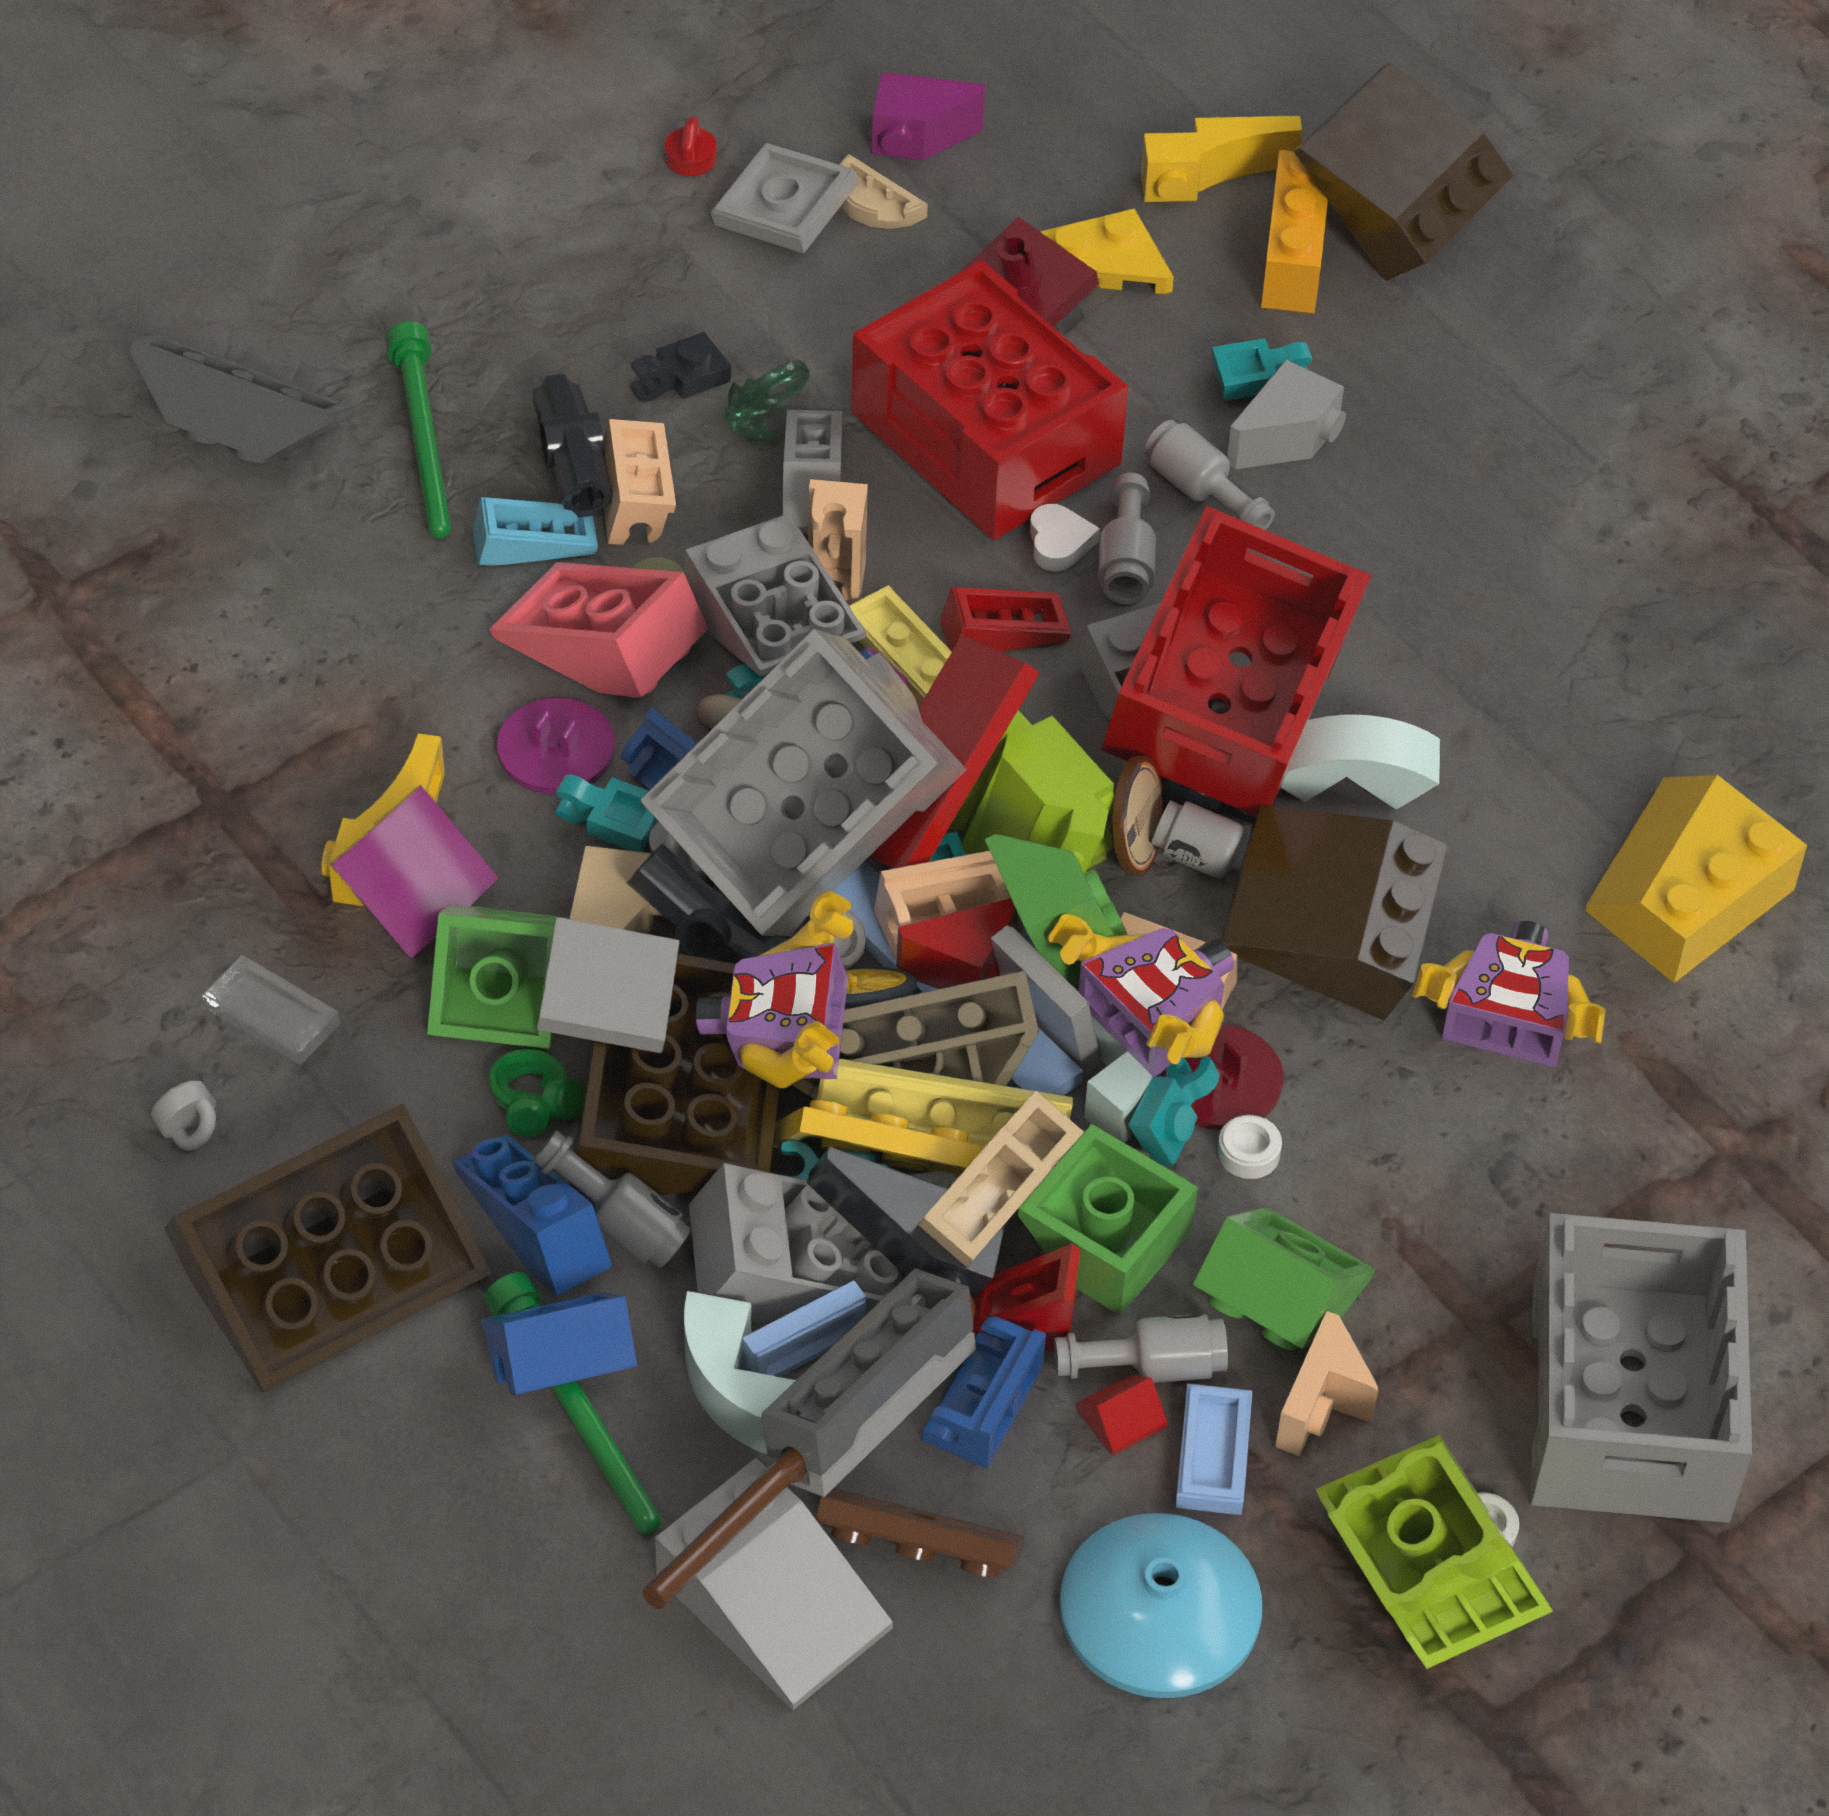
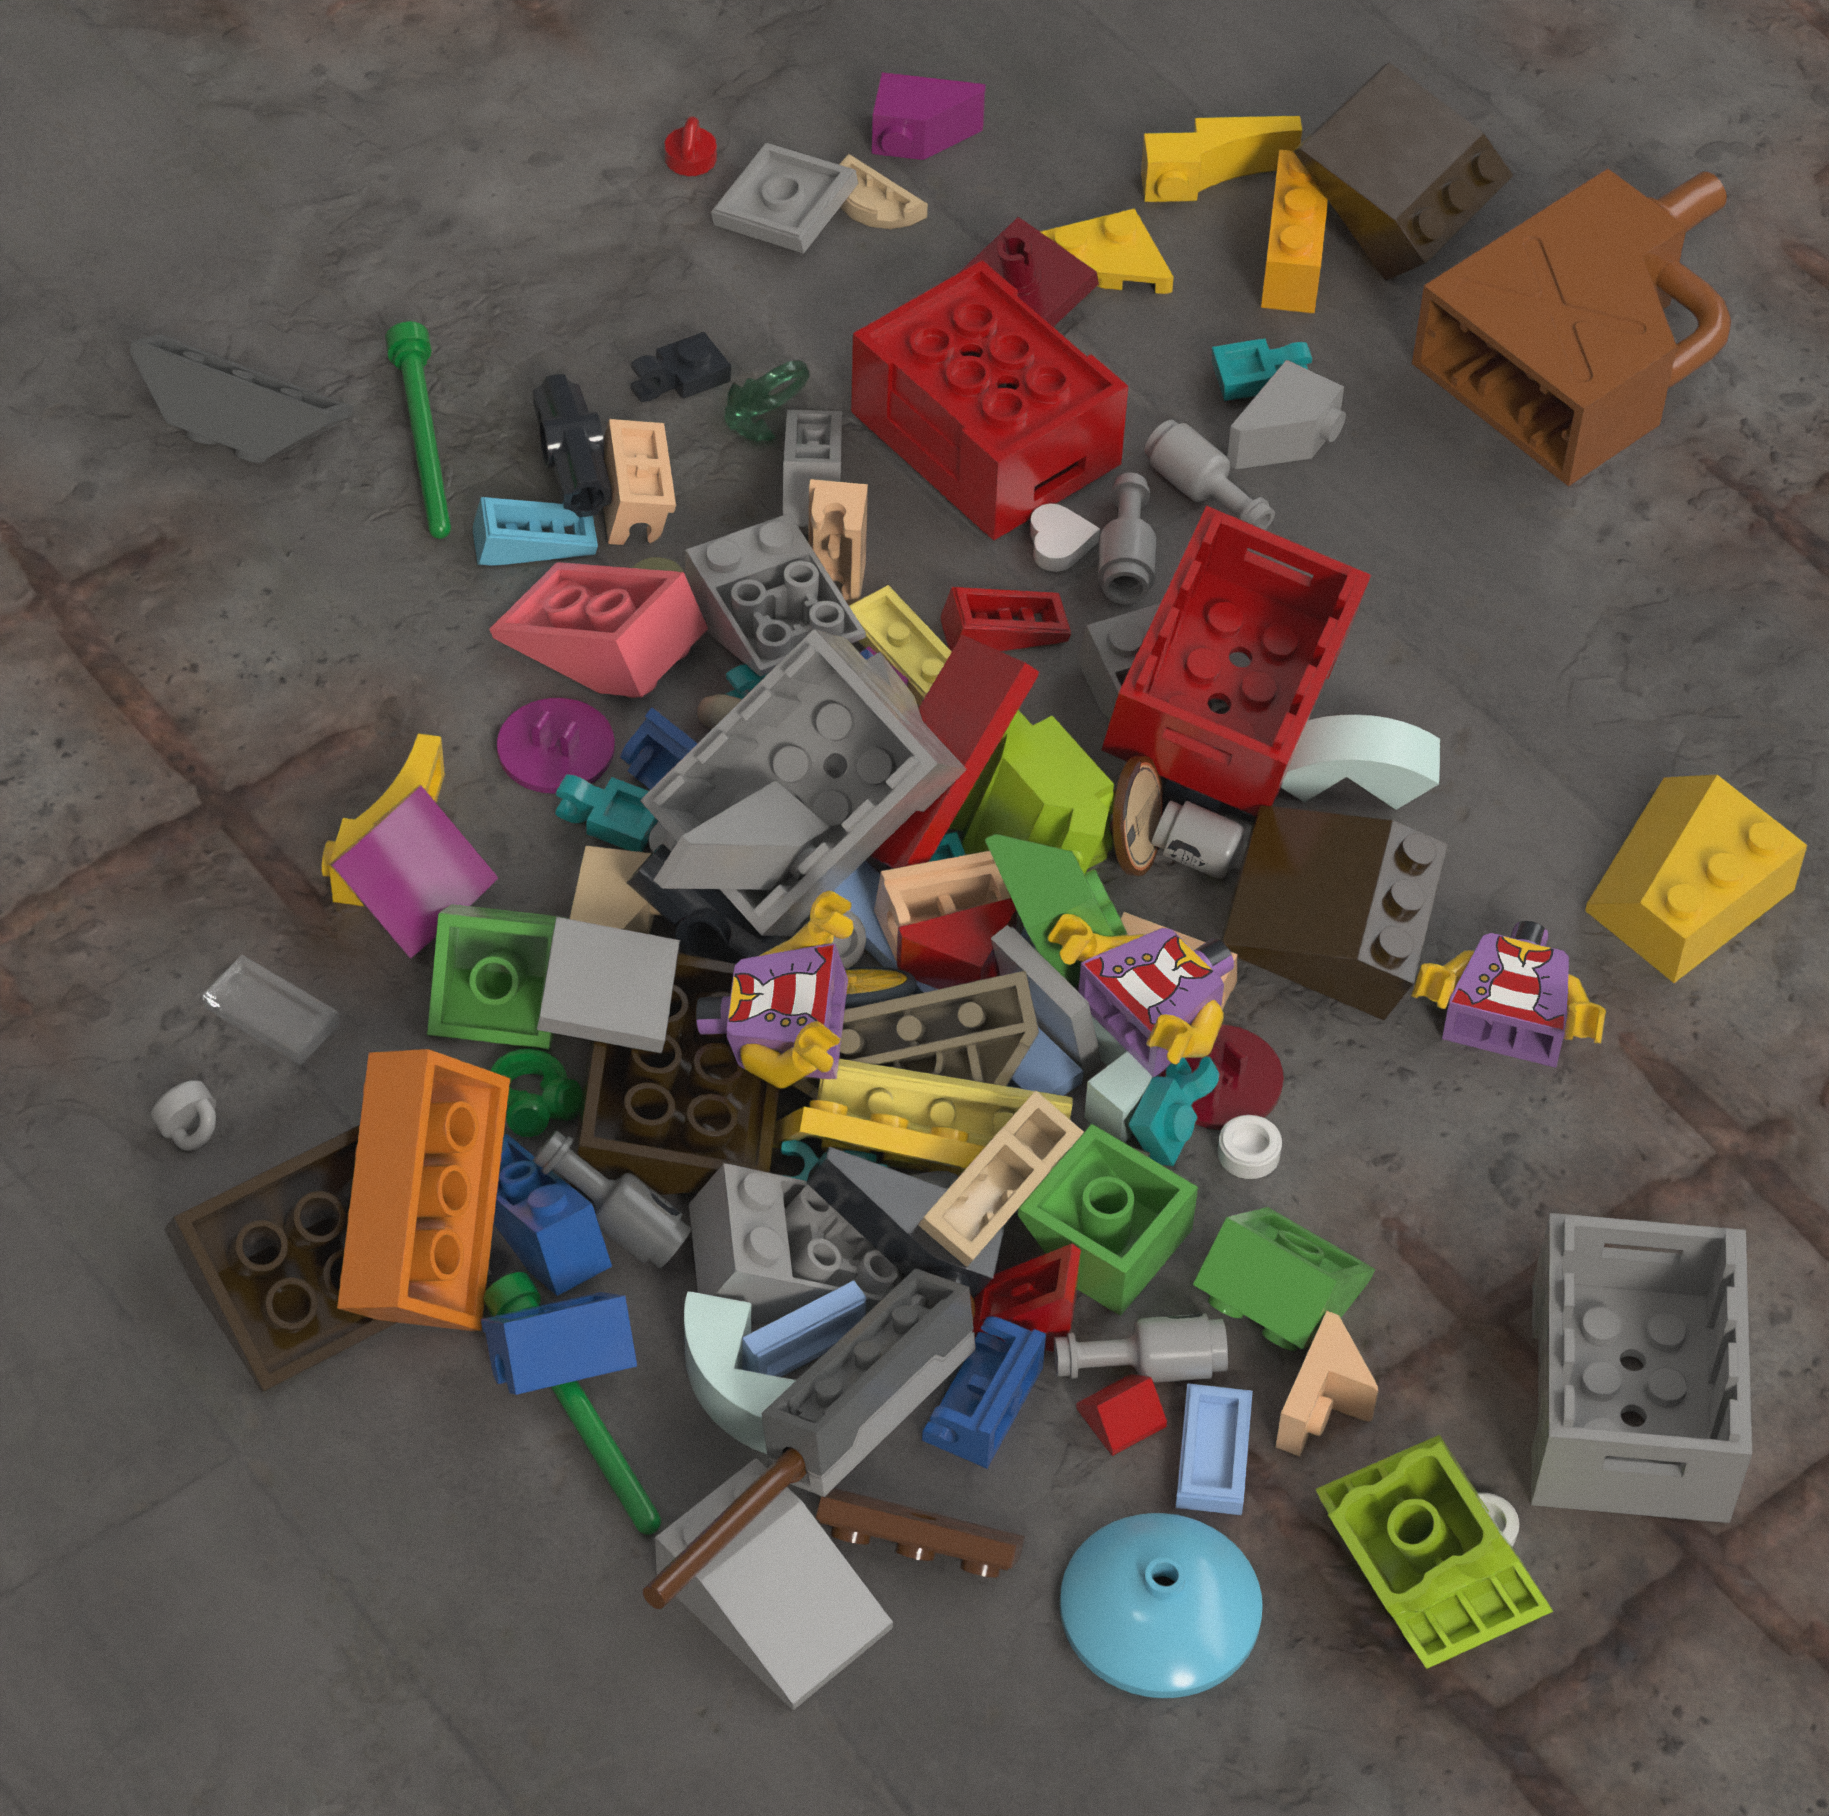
none -> orange slope [337,1049,510,1331]
none -> light grey slope [654,780,830,890]
none -> dark orange piece [1412,169,1731,487]

